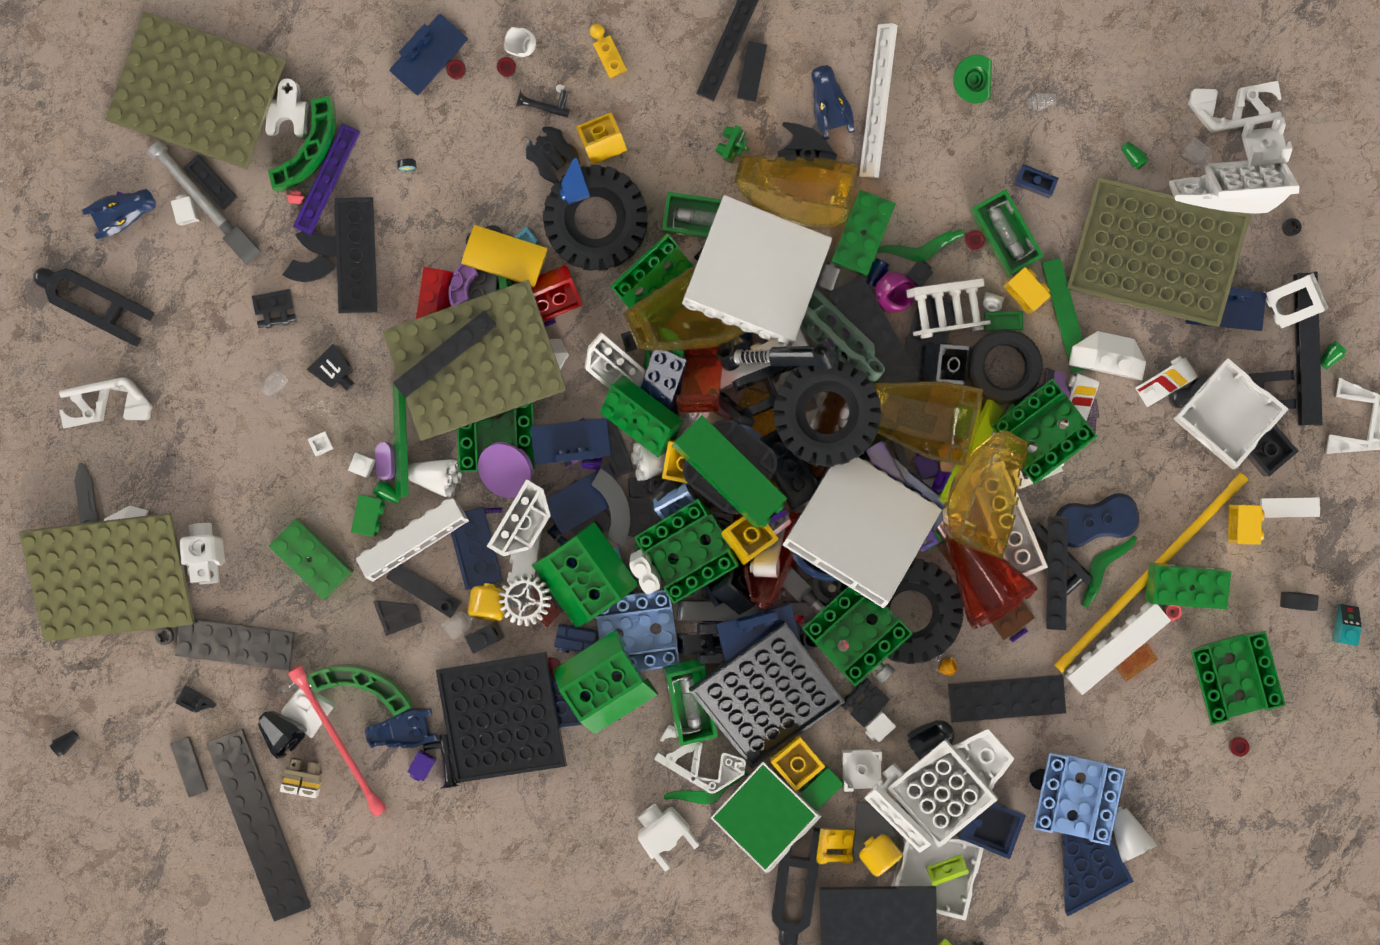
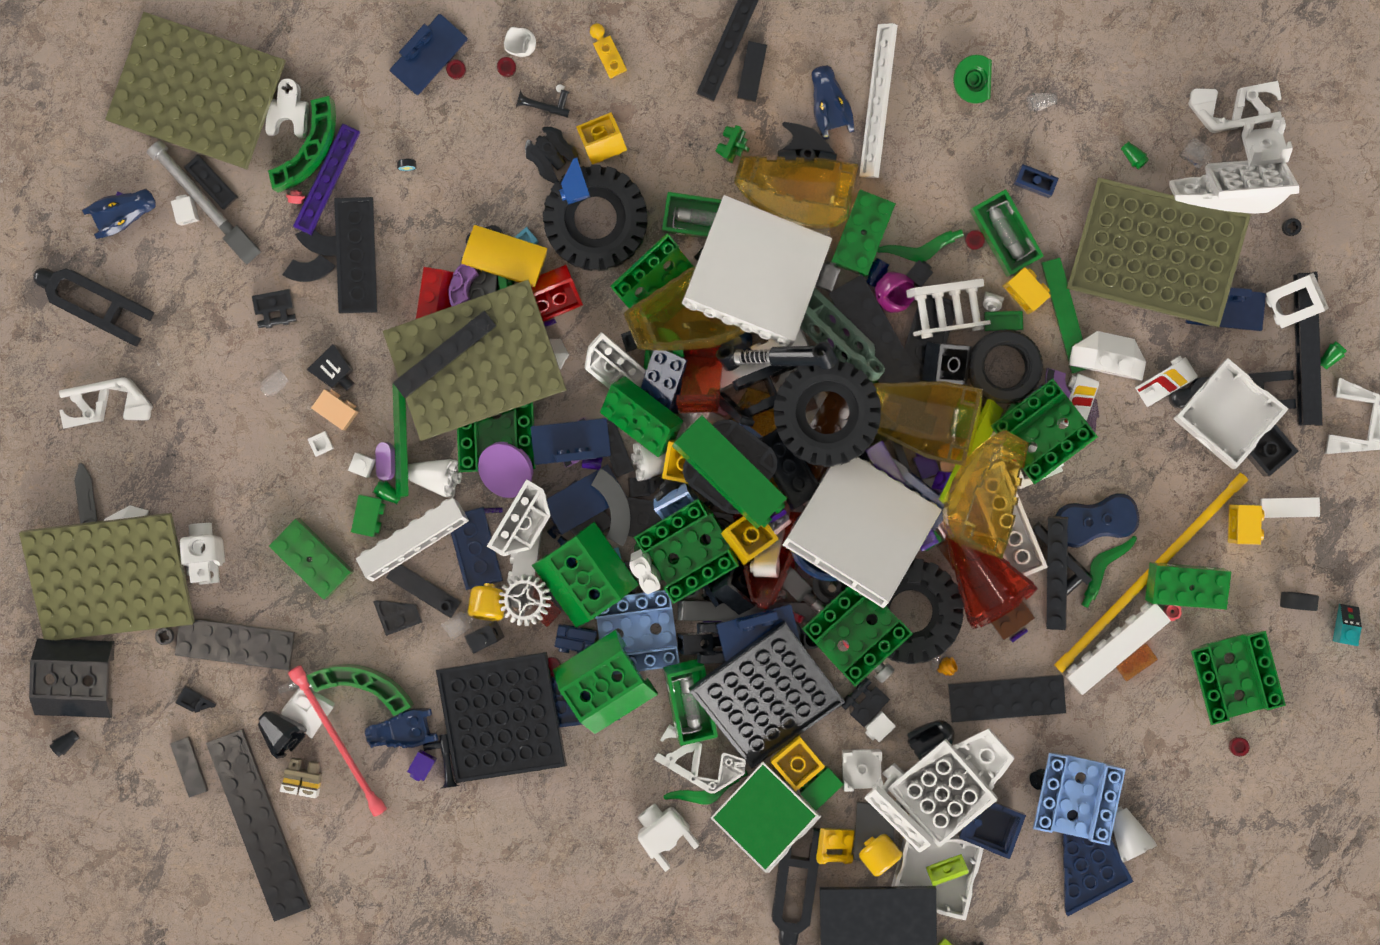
none -> black slope [29,638,115,718]
none -> light nougat brick [311,389,358,431]

